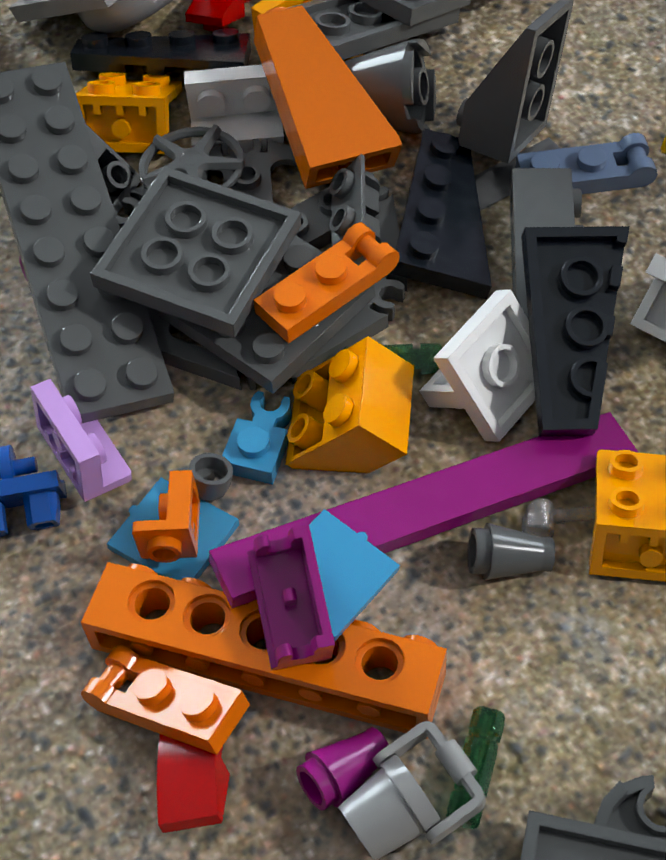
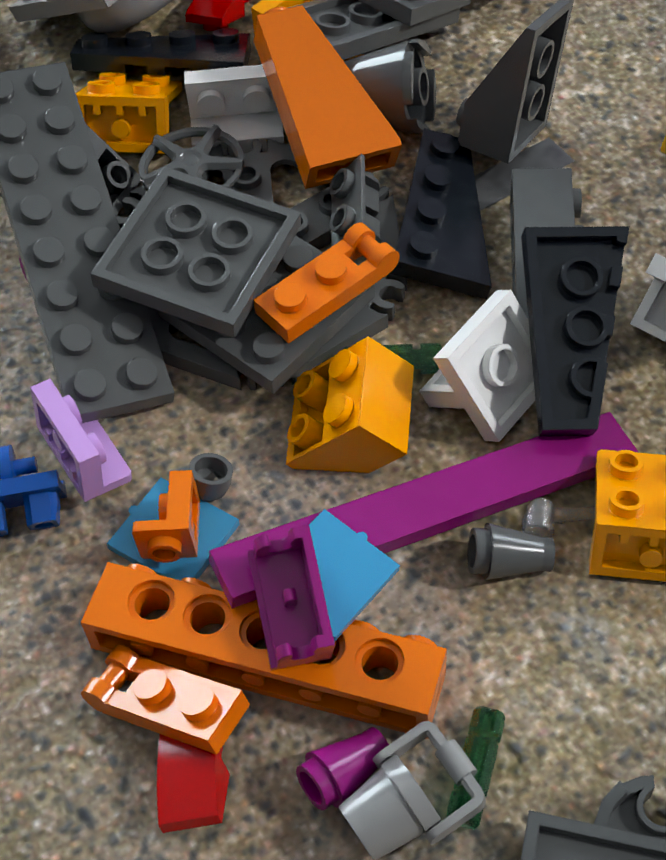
dark azure plate [222,391,292,485] -> none
sand blue plate [516,133,657,194] -> none

